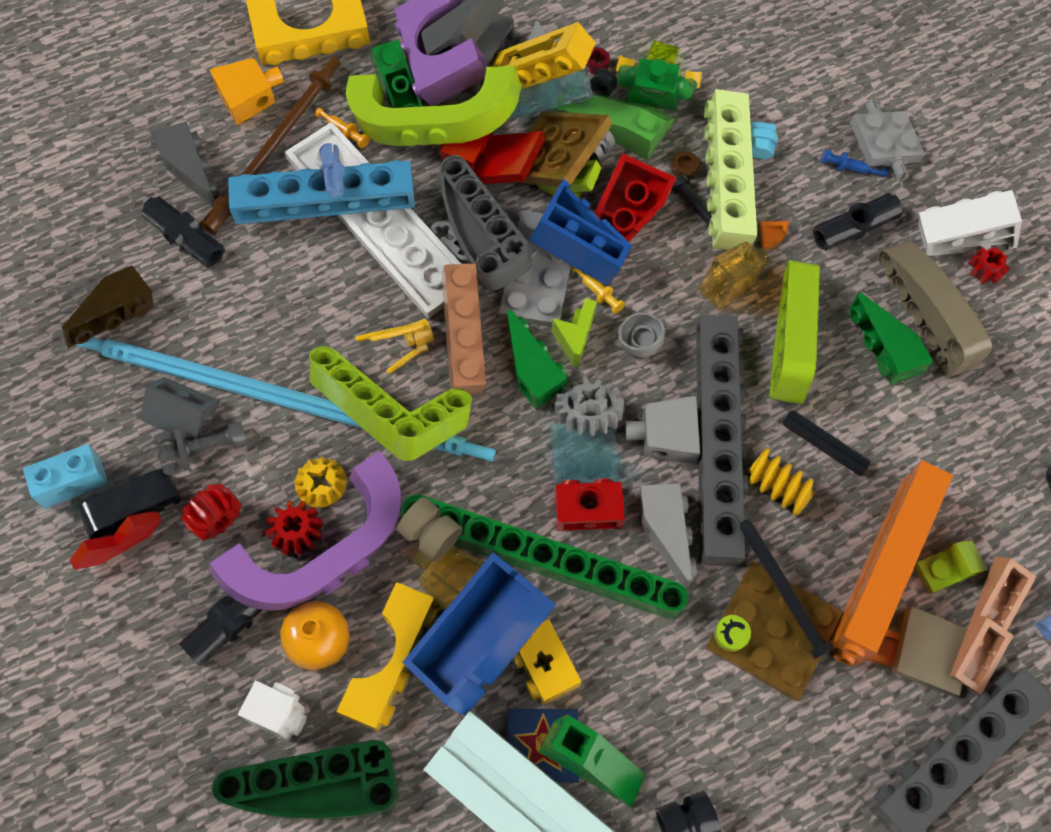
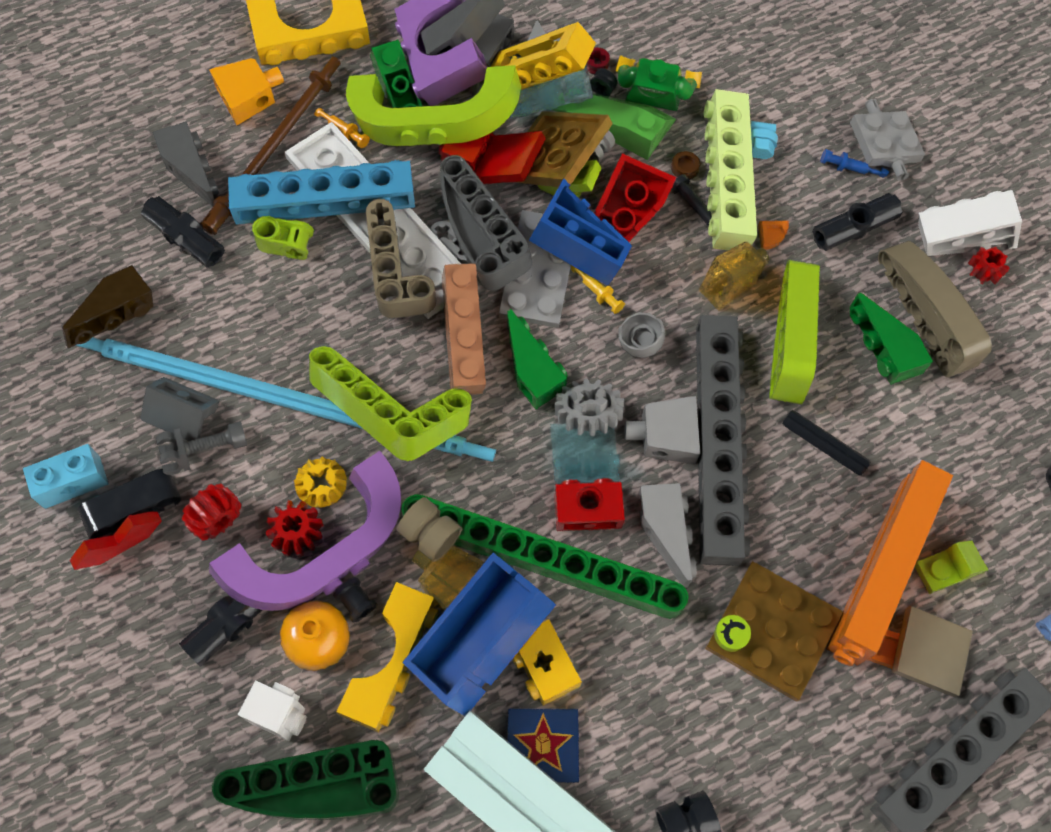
medium blue axle [319,143,345,198] -> none
yellow plant [355,319,434,374] -> none
green slope [539,714,646,807] -> none
lime slope [551,298,597,367] -> none
clear neon green tile [646,40,680,64] -> none
black bar [740,519,835,659] -> none
yellow piece [747,447,818,517] -> none
nougat slope [950,557,1037,695] -> none
none -> lime piece [252,216,314,260]
none -> black bush [333,577,378,623]
none -> dark tan beam [366,199,437,318]

